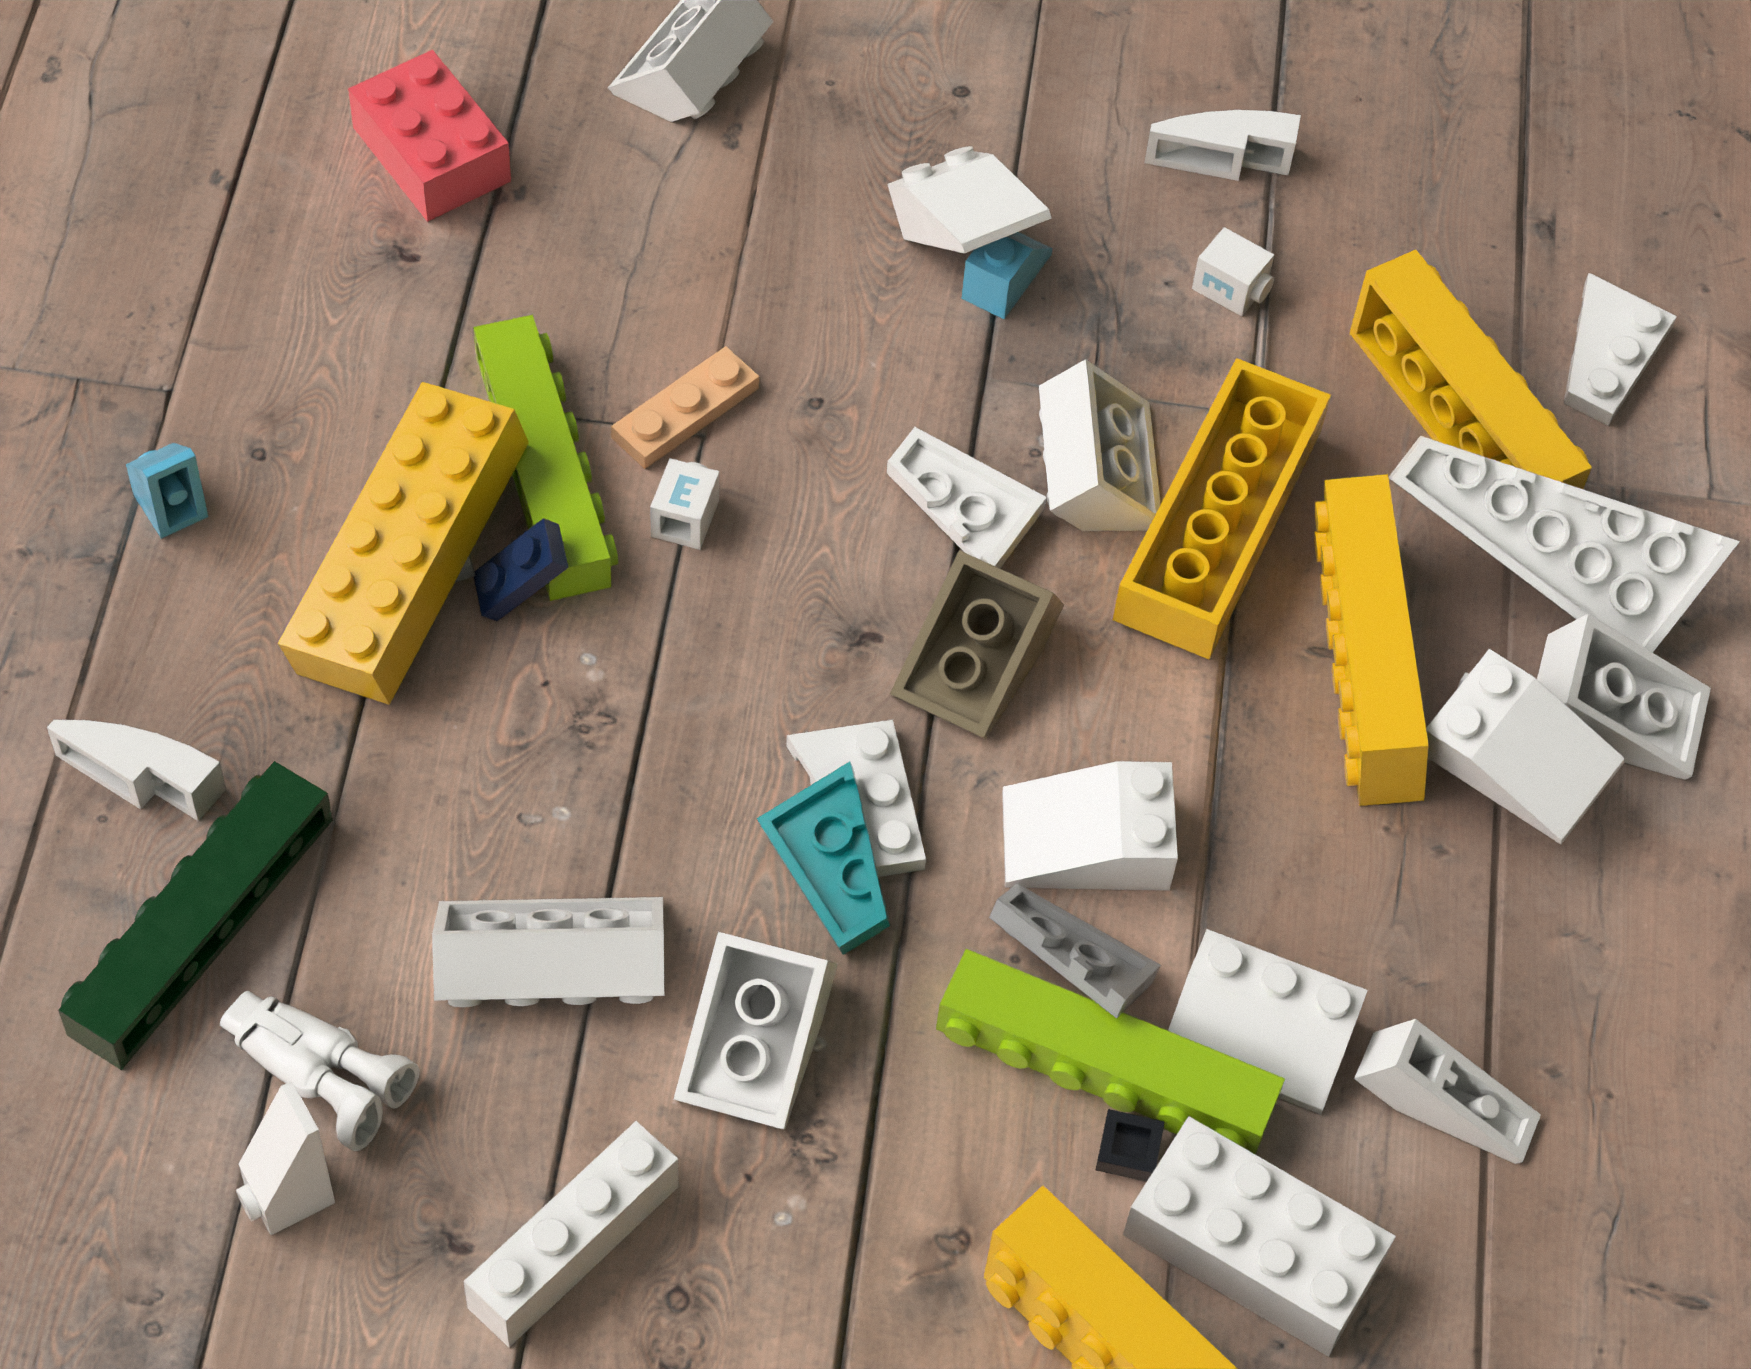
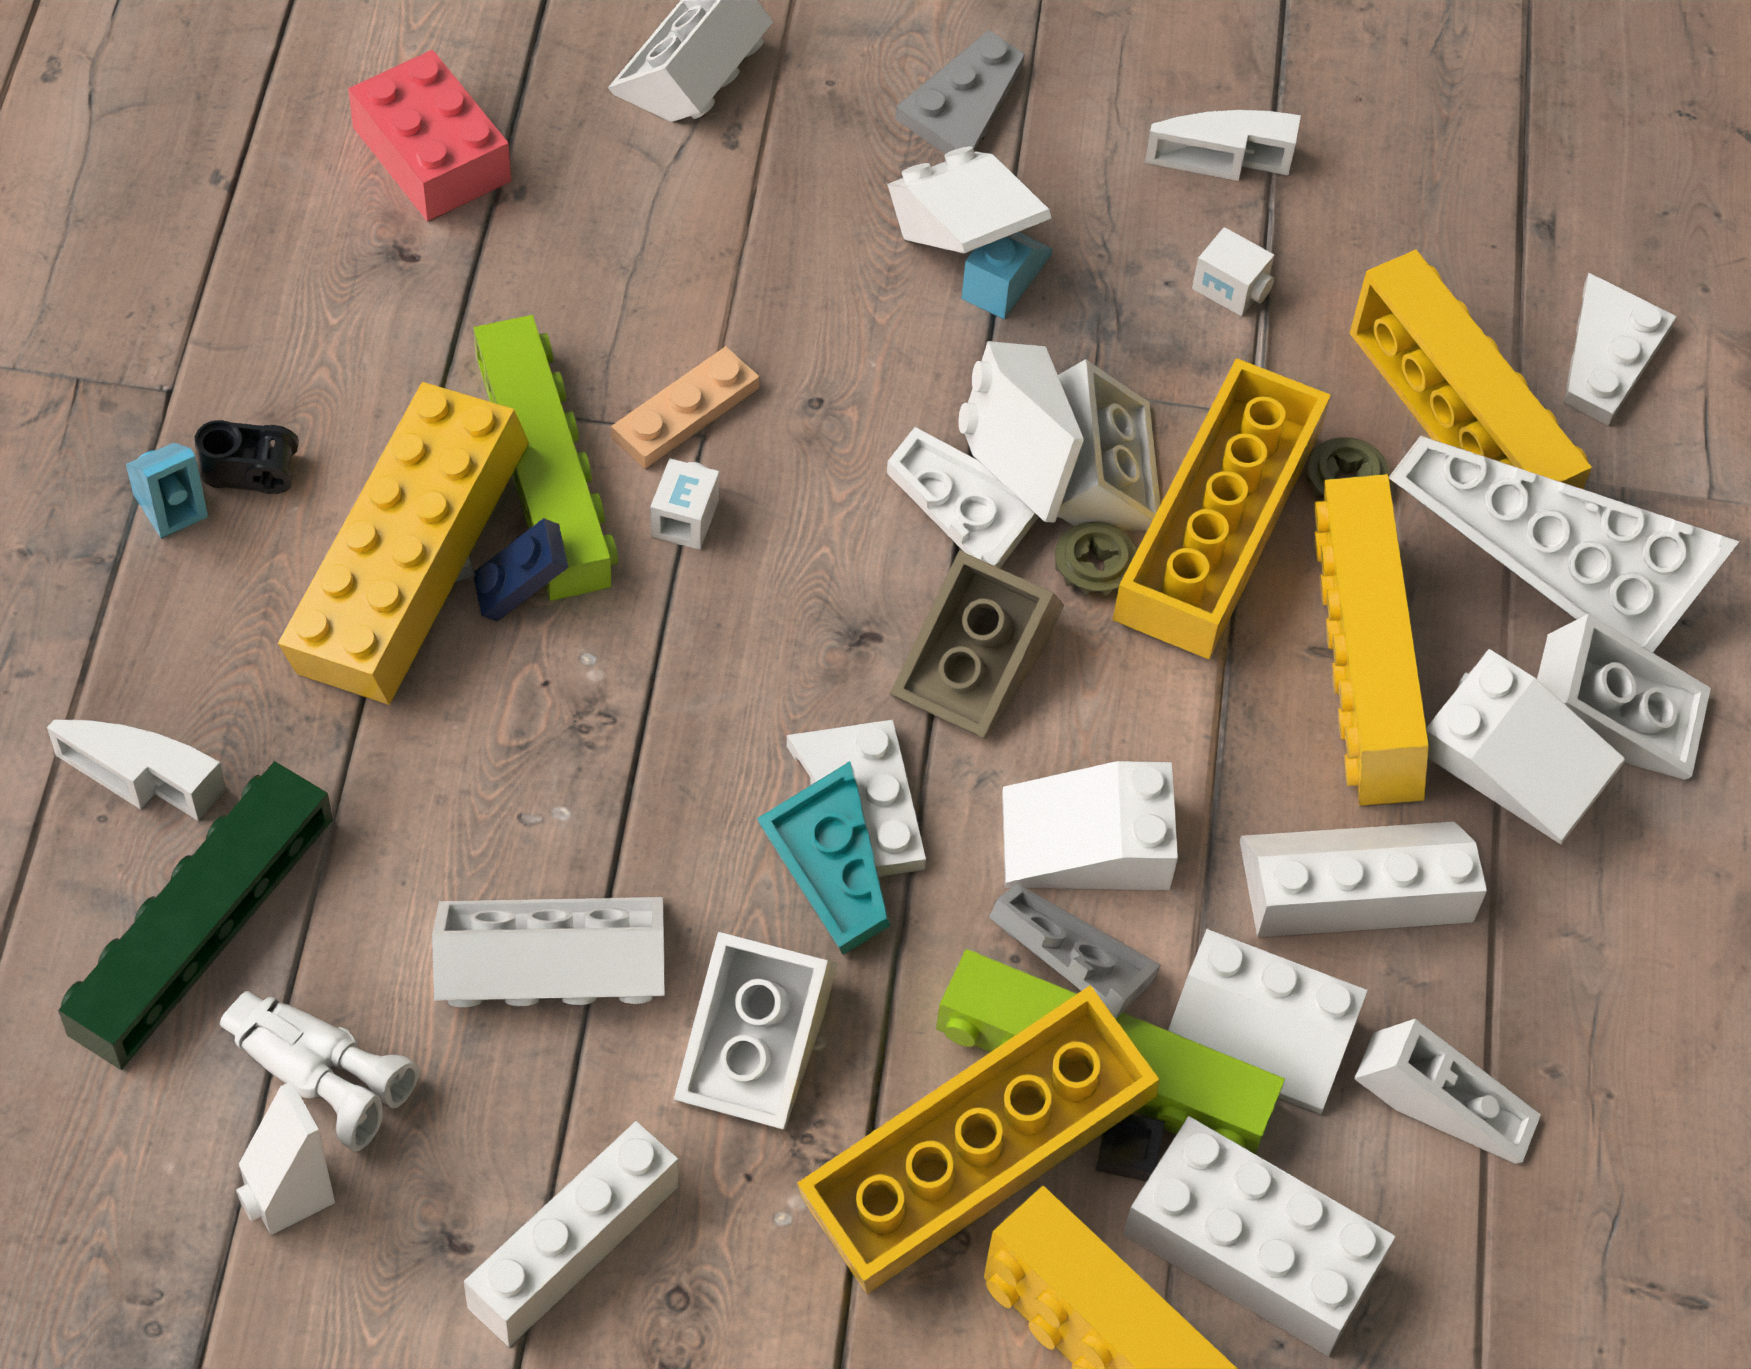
none -> black piece [194,420,299,494]
none -> yellow brick [797,985,1160,1294]
none -> light grey wing [895,30,1025,154]
none -> white slope [959,341,1084,523]
none -> olive gear [1055,522,1137,597]
none -> white slope [1240,822,1487,938]
none -> olive gear [1307,437,1389,496]

